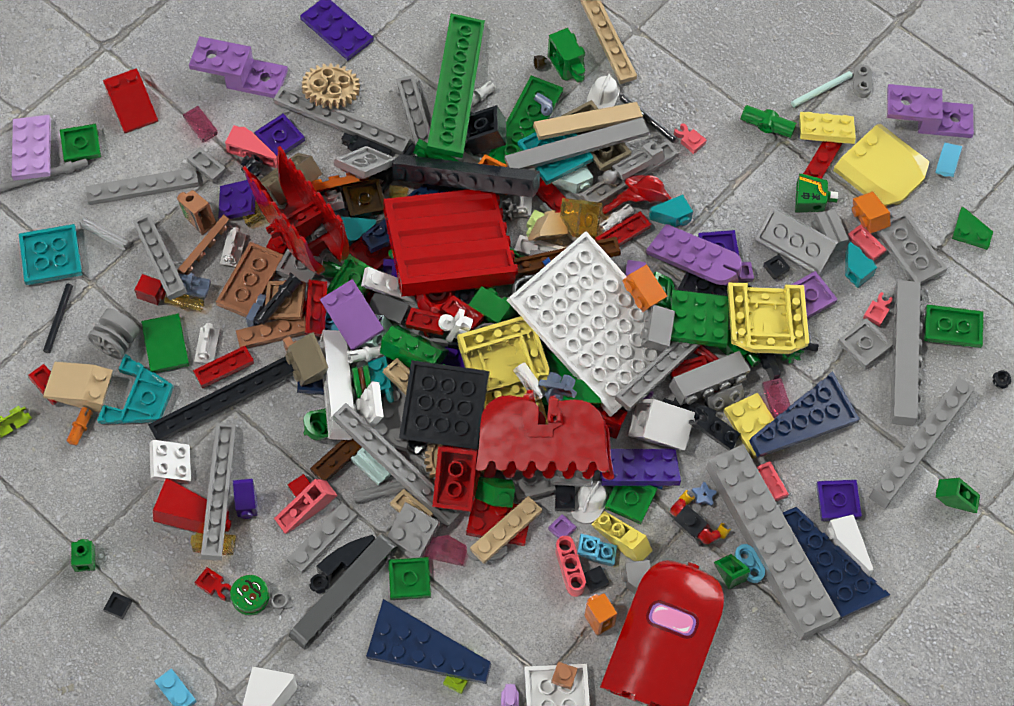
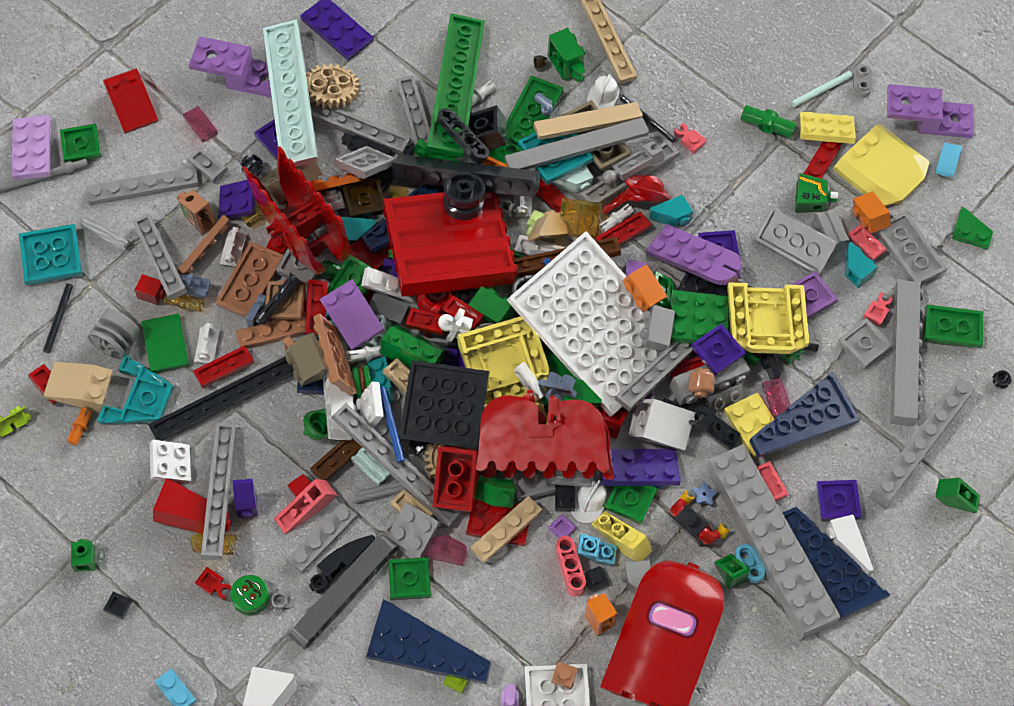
coral slope [225,125,277,168] -> none
medium lavender plate [738,262,754,282] -> none
black plate [763,254,790,280] -> none
none -> light aqua plate [263,19,318,166]
none -> nougat plate [313,314,357,396]
none -> blue bar [380,387,405,463]
none -> black beam [437,108,489,164]
none -> black wheel [443,172,485,220]
none -> nougat head [688,368,714,398]
none -> dark purple plate [691,323,746,376]

